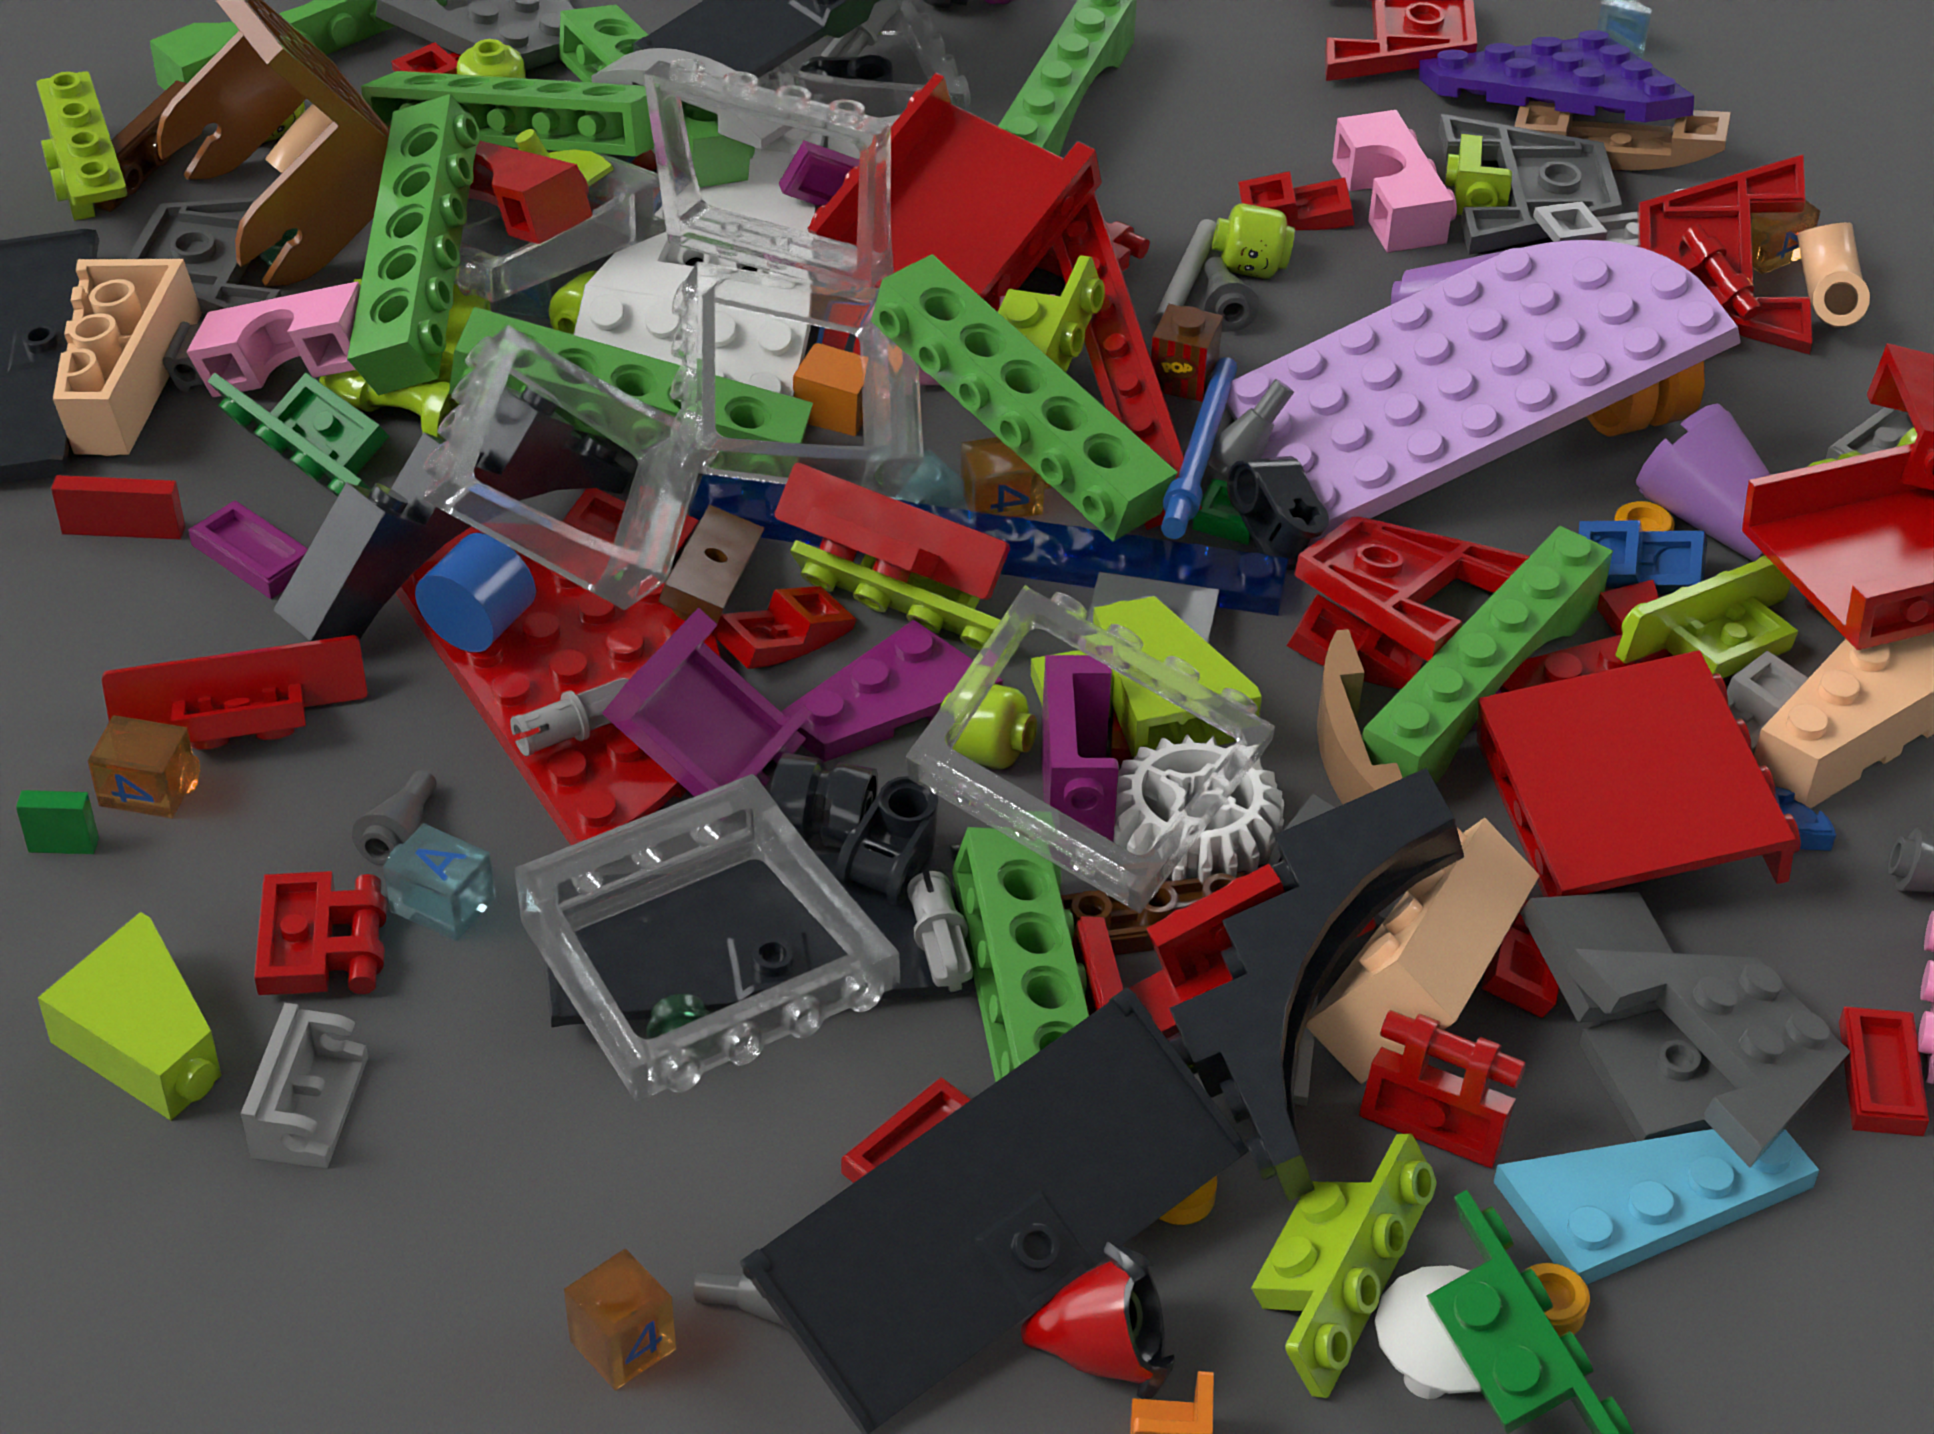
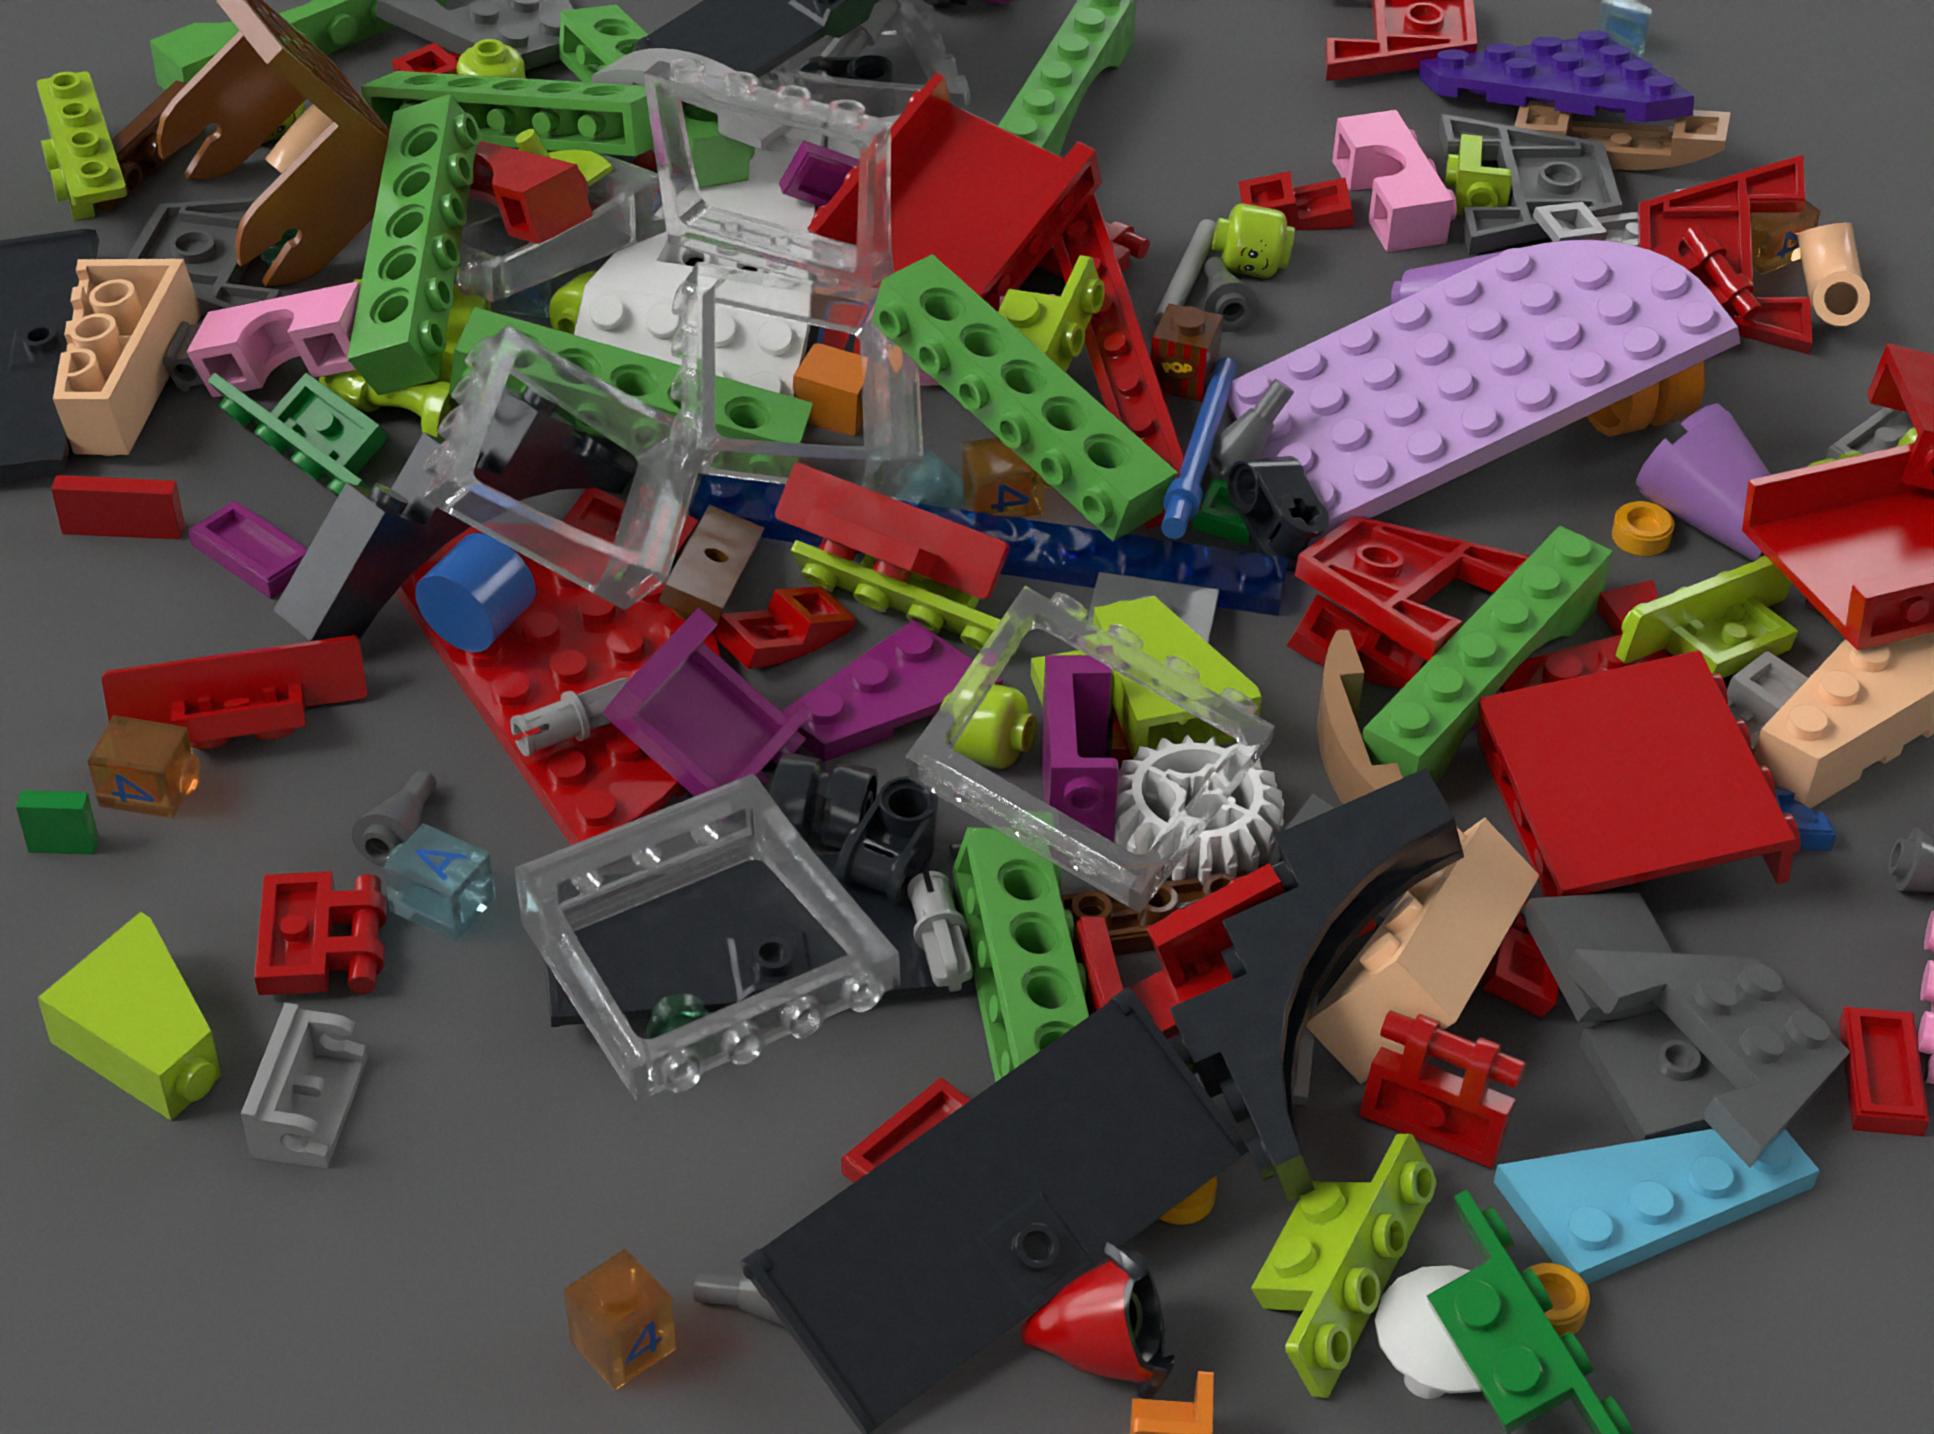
blue slope [1578,520,1707,594] -> none

